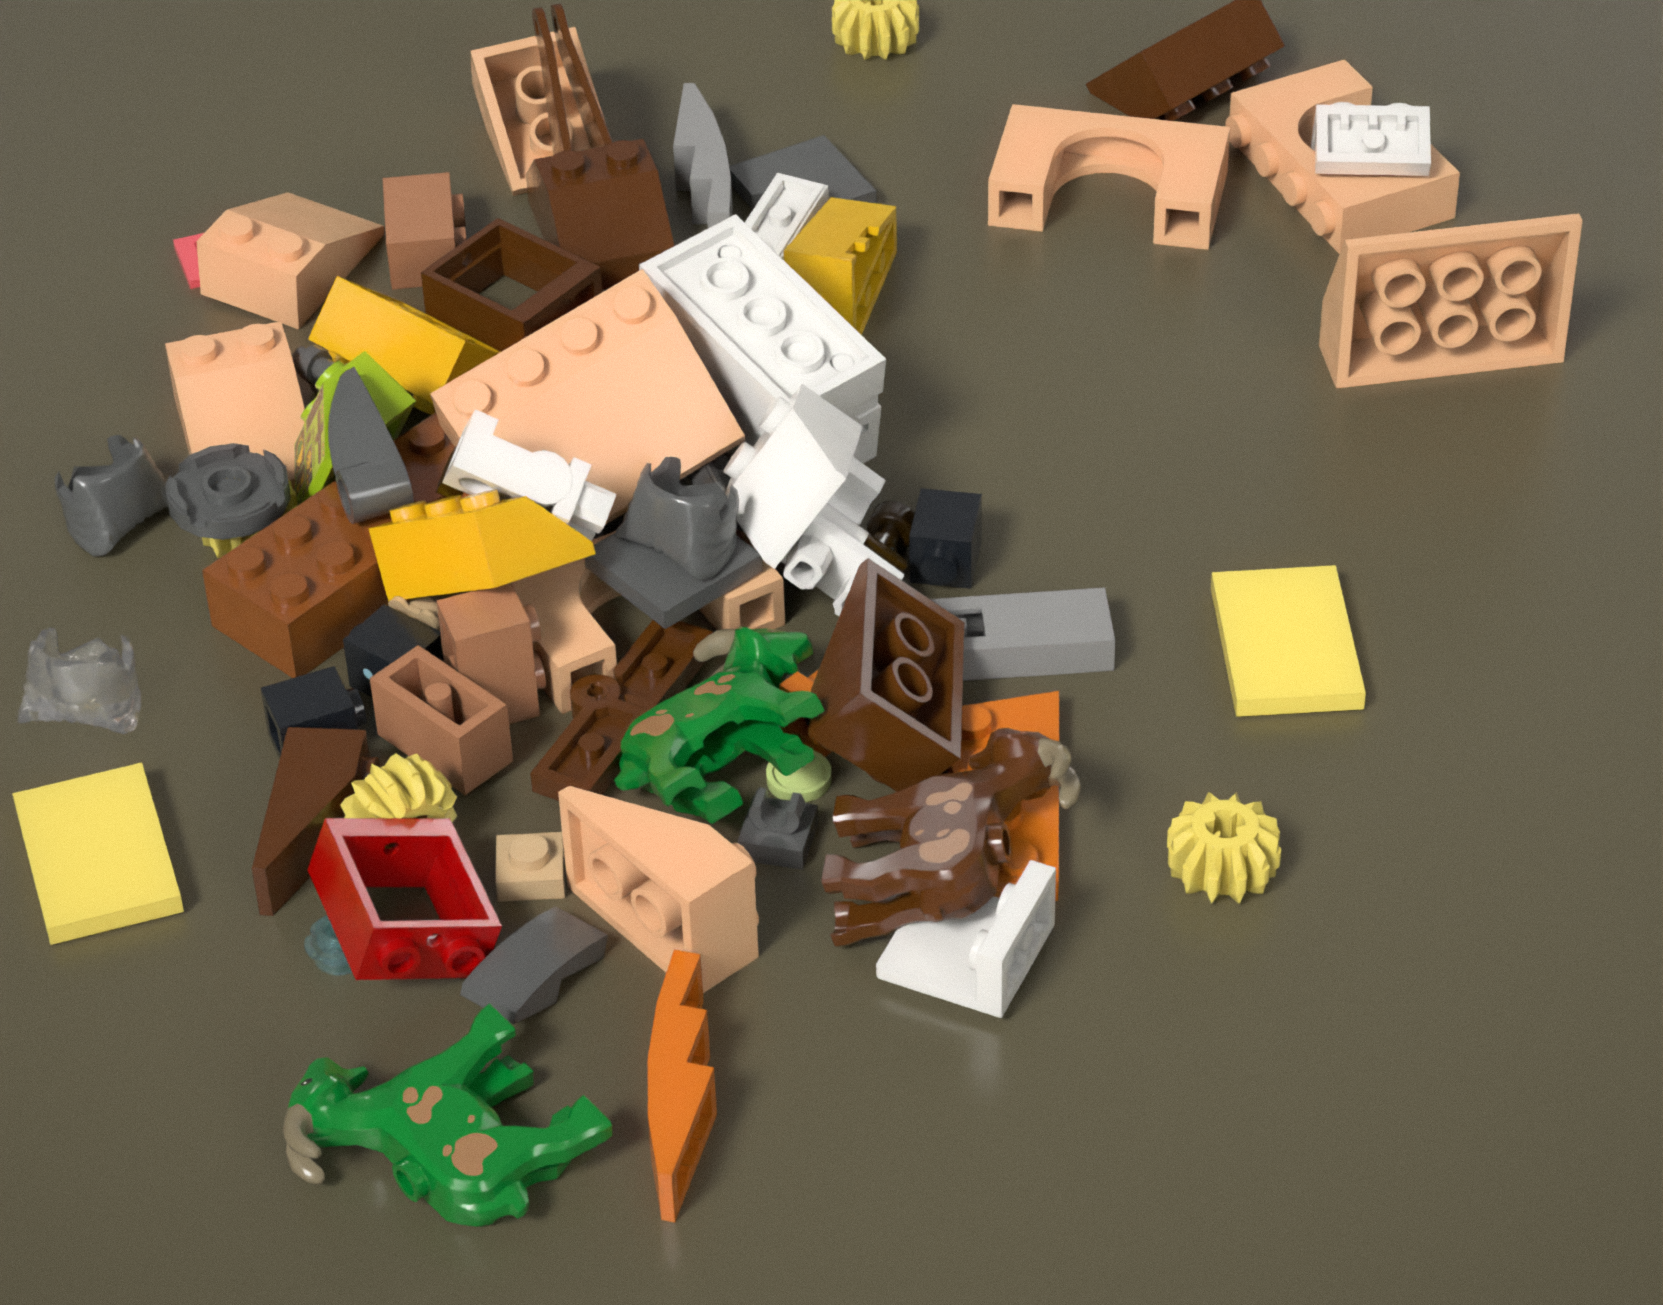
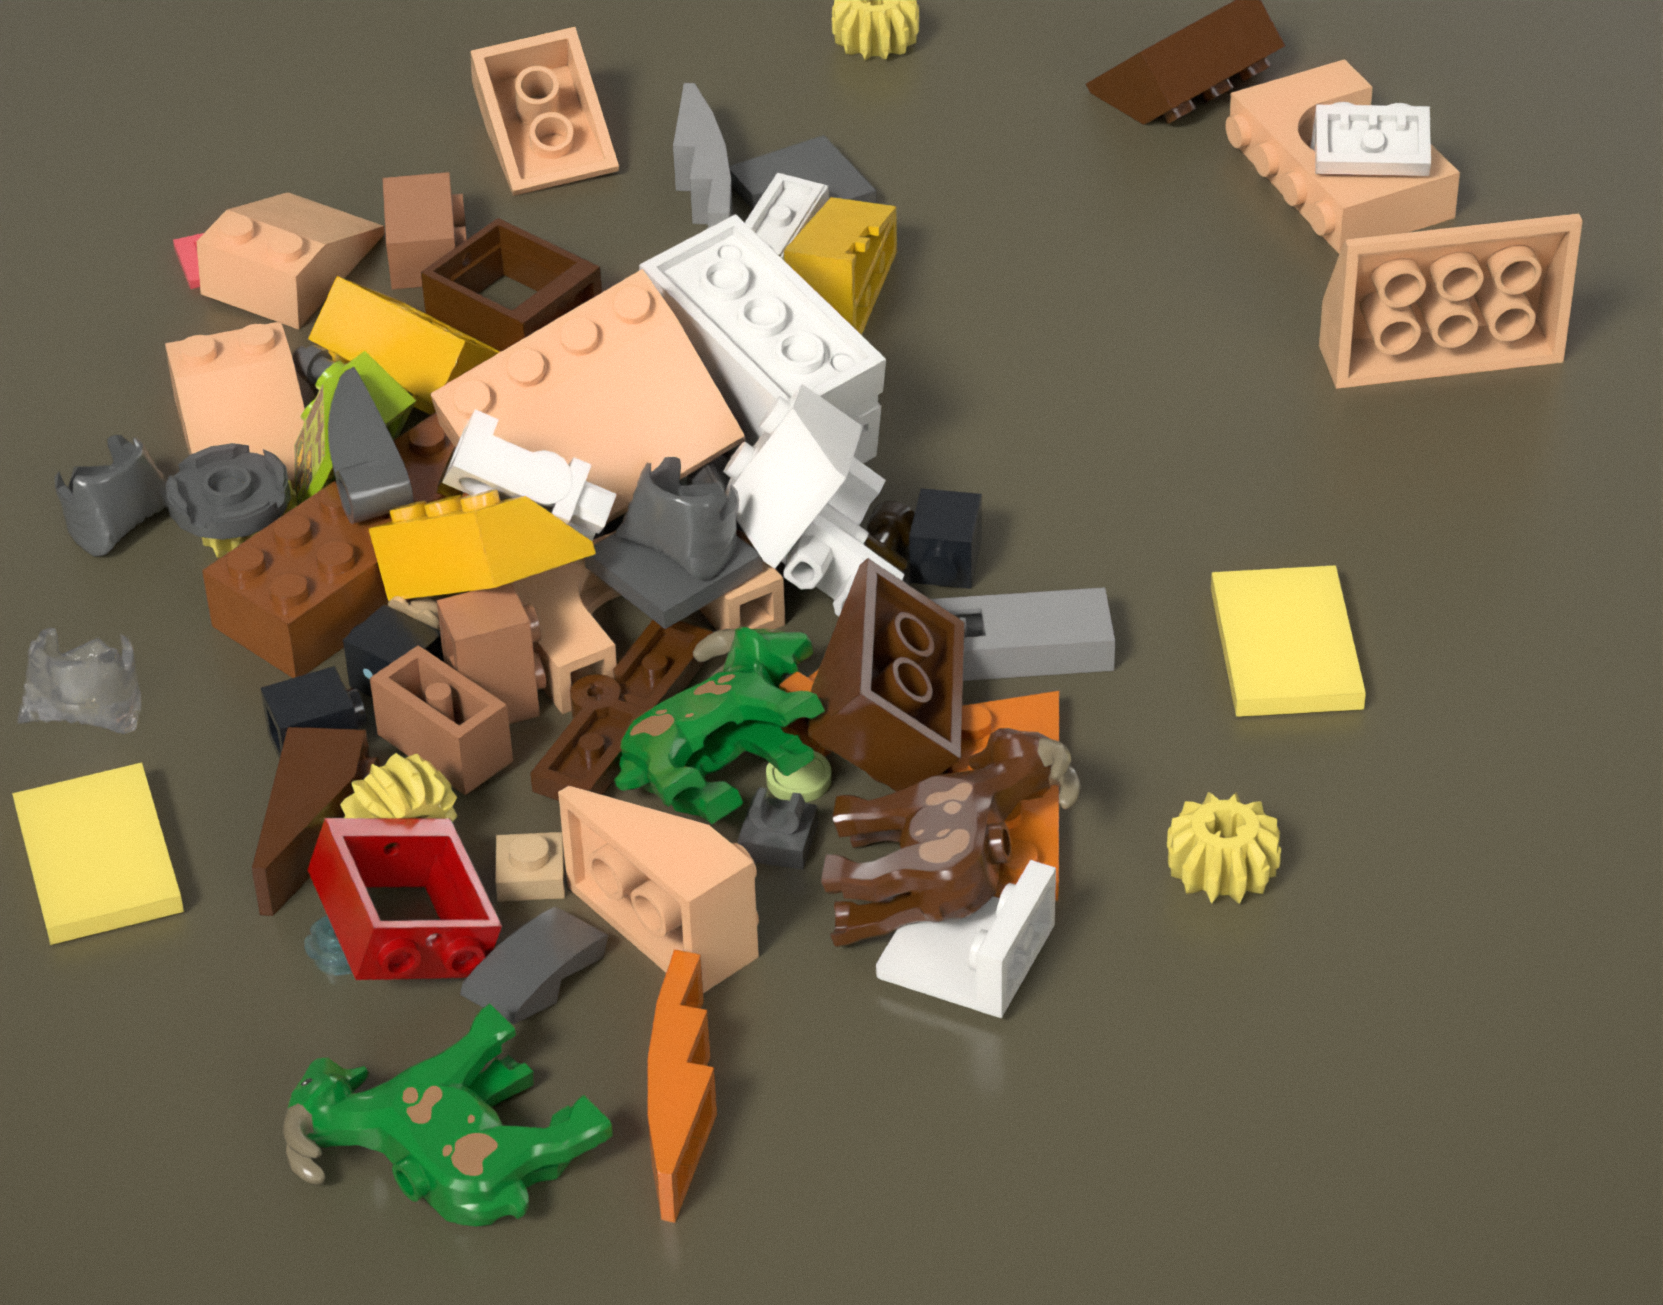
reddish brown slope [526,3,674,289] -> none
light nougat arch [988,104,1230,250] -> none

